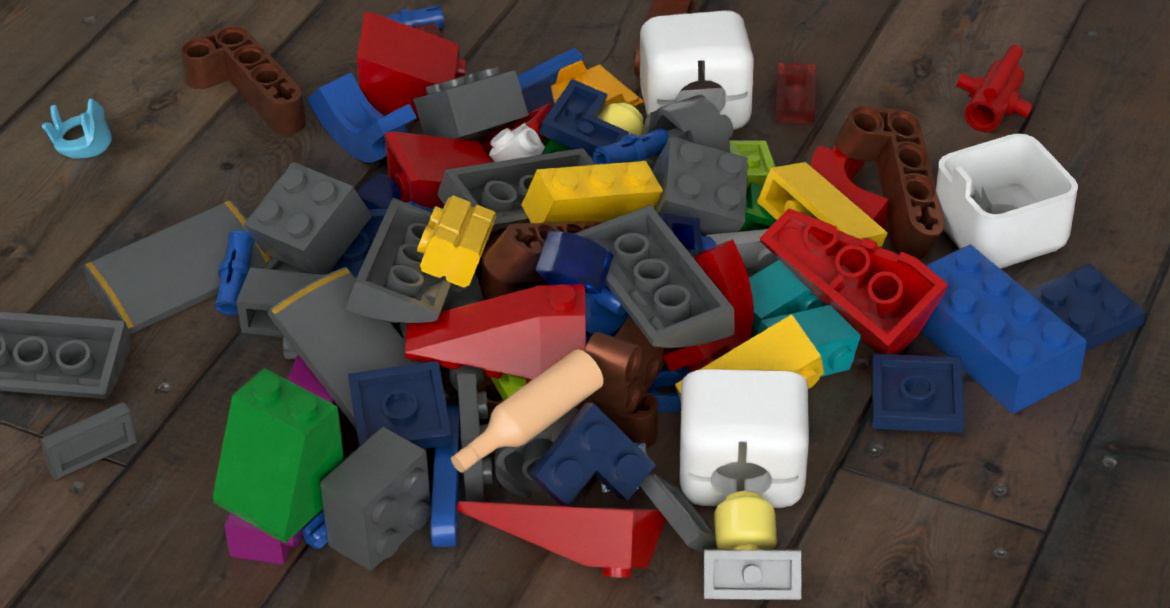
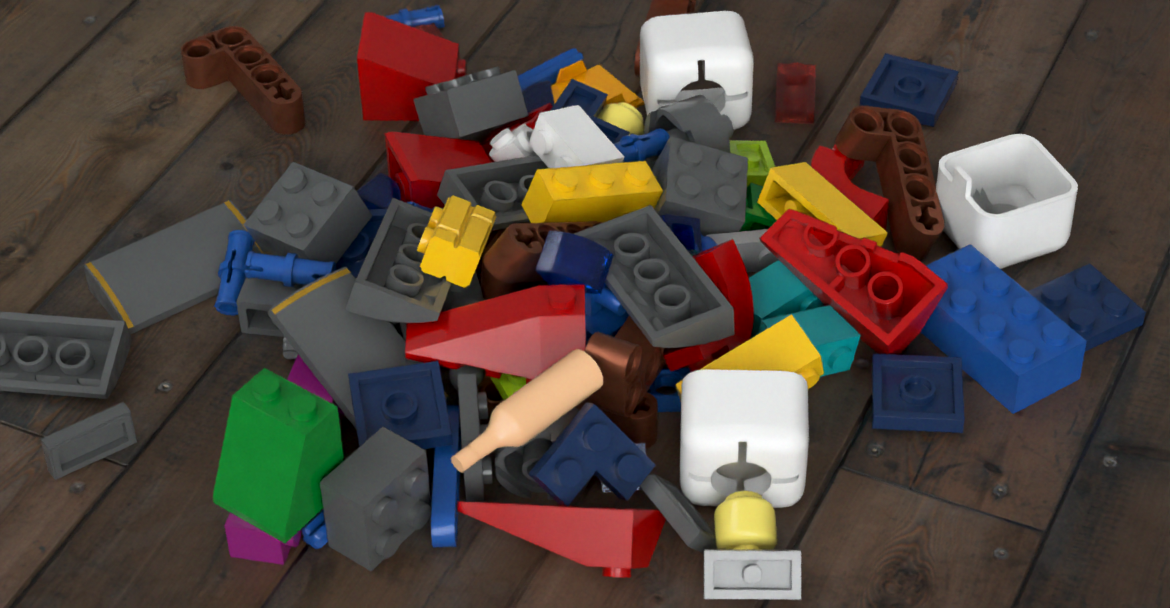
medium azure piece [42,99,112,159] -> none
blue arch [307,72,417,163] -> none
red pin [956,45,1034,132] -> none
none -> blue pin [245,251,336,287]
none -> white brick [529,105,624,168]
none -> dark blue plate [860,53,959,127]

